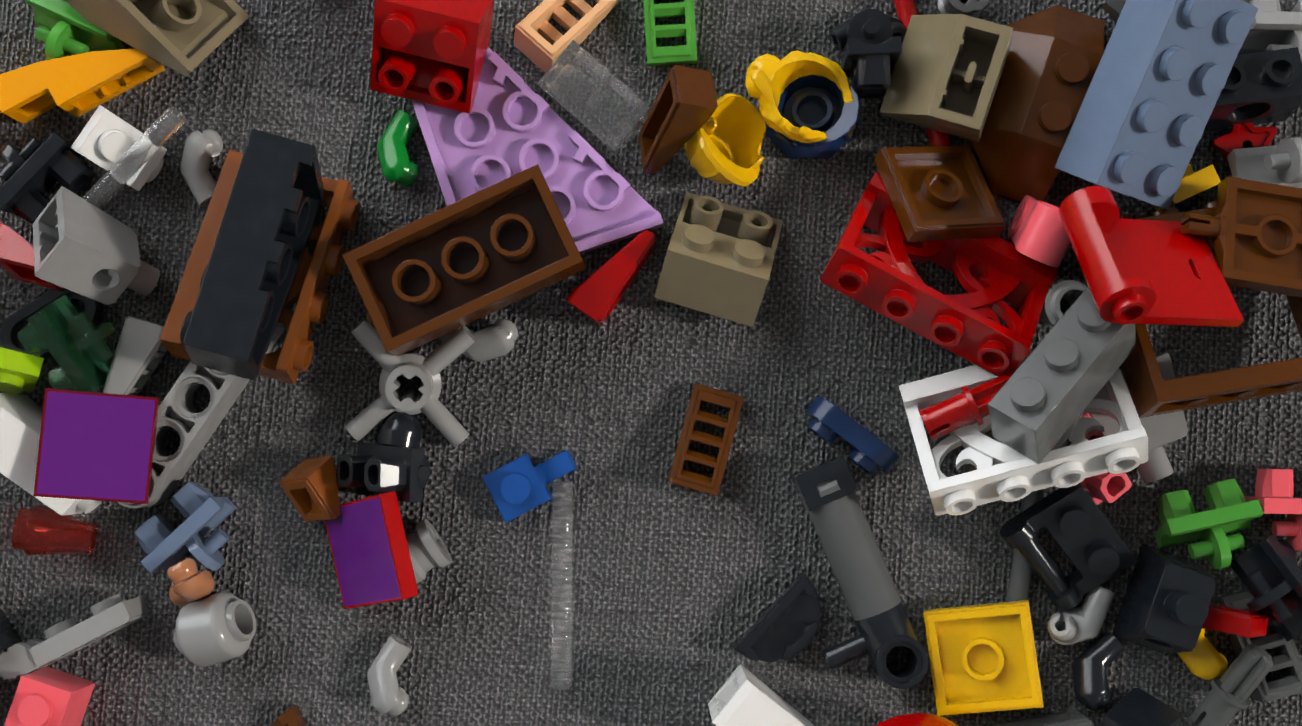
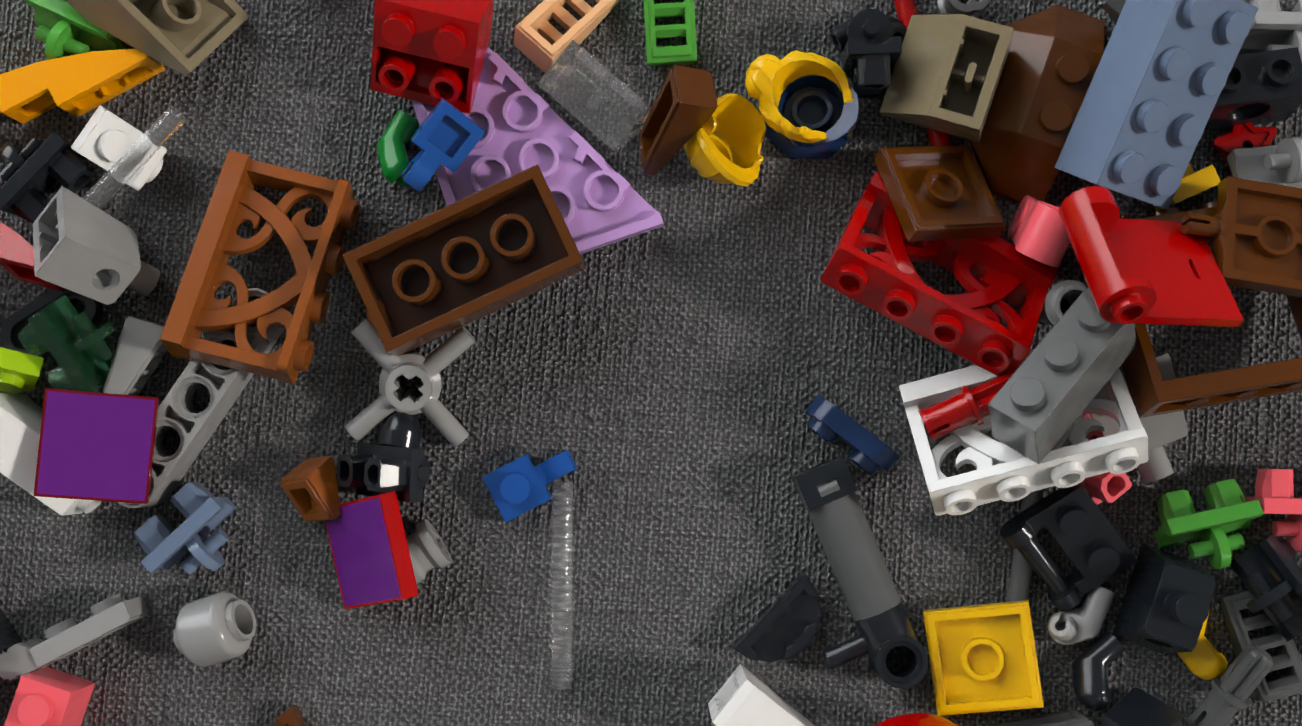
clear red cone [12,505,98,556] -> none
nougat arm [167,558,215,607] -> none
light grey arm [180,129,223,208] -> none
black wedge [180,129,326,381] -> none
light grey arm [367,634,412,716] -> none
light grey arm [439,319,519,362] -> none
red slope [565,229,656,326] -> none
dark tan slope [654,192,783,327] -> none
reddish brown slope [667,383,744,496] -> none
red tile [1202,605,1268,638] -> none
none -> blue plate [401,97,485,193]

